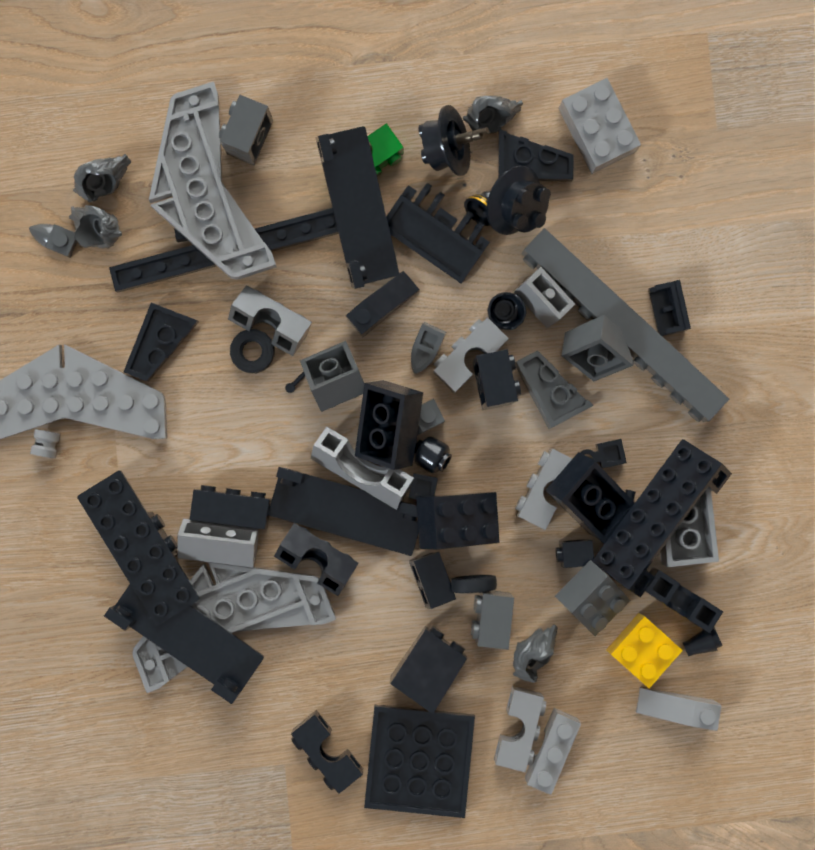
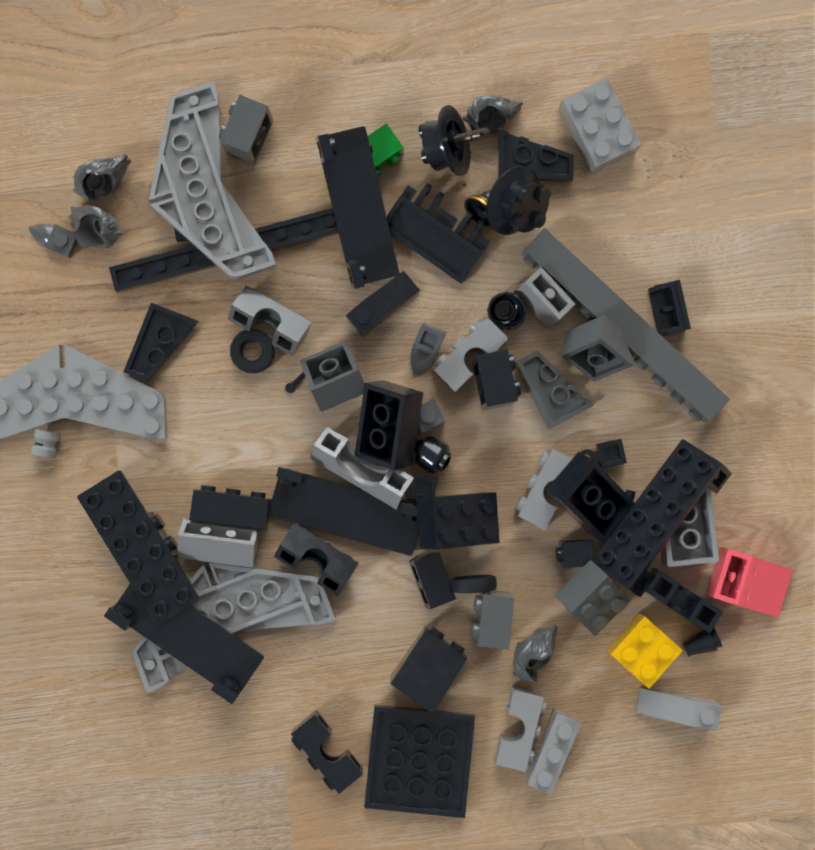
none -> coral slope [706,547,793,618]

